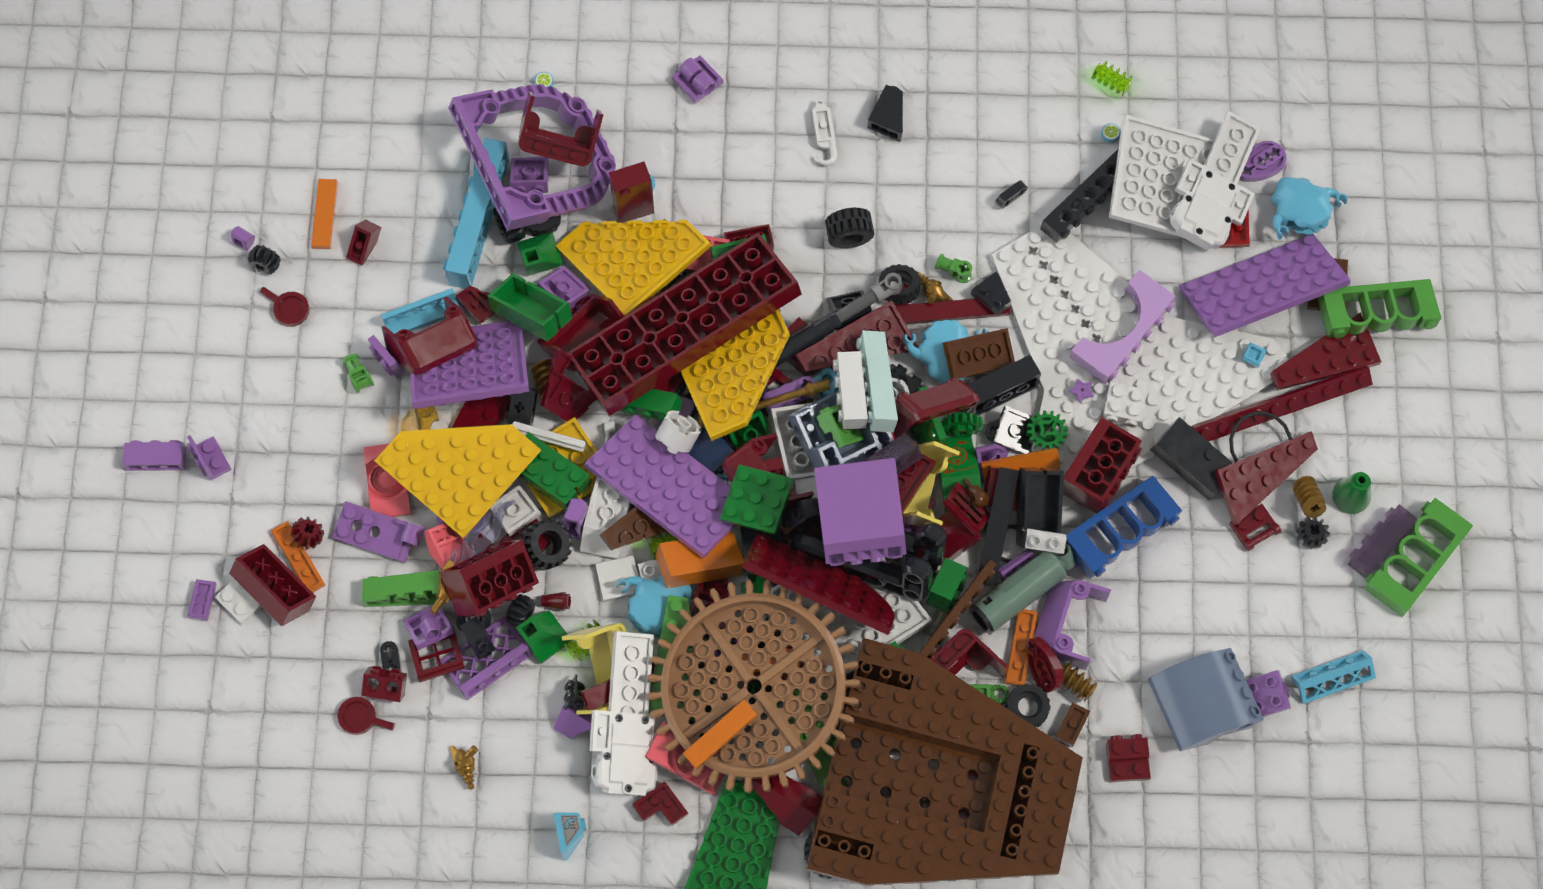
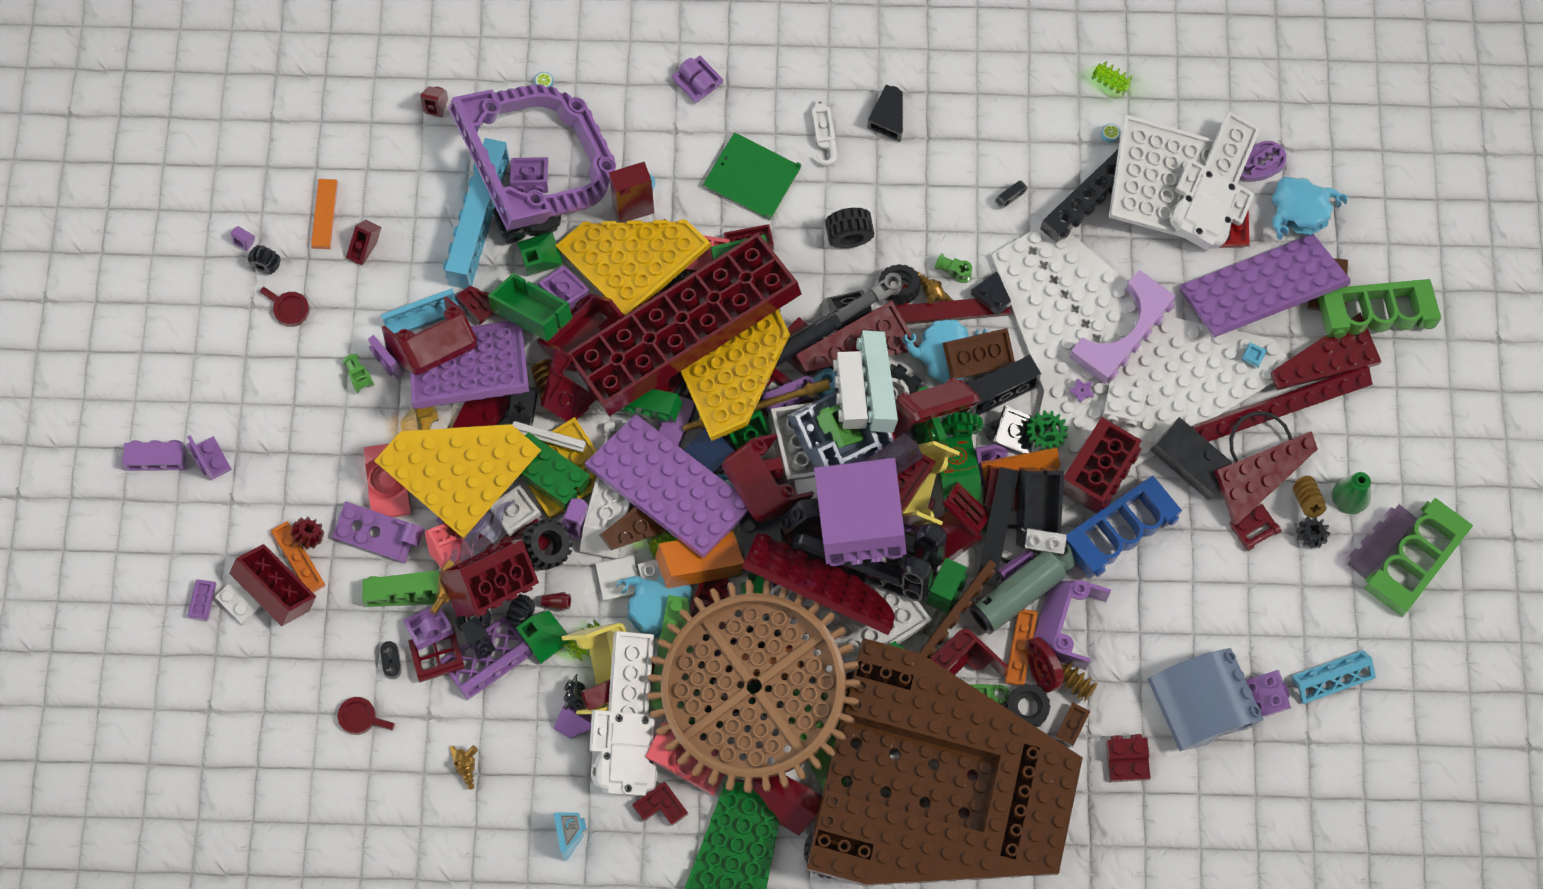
dark red brick [361,666,407,702] -> none
dark red windscreen [518,91,604,167] -> none
white brick [655,410,701,454] -> none
orange tile [683,700,758,769] -> none
green plate [720,465,795,535] -> none
reddish brown piece [964,478,989,507] -> none
none -> dark red slope [420,86,448,118]
none -> green door [703,132,801,220]

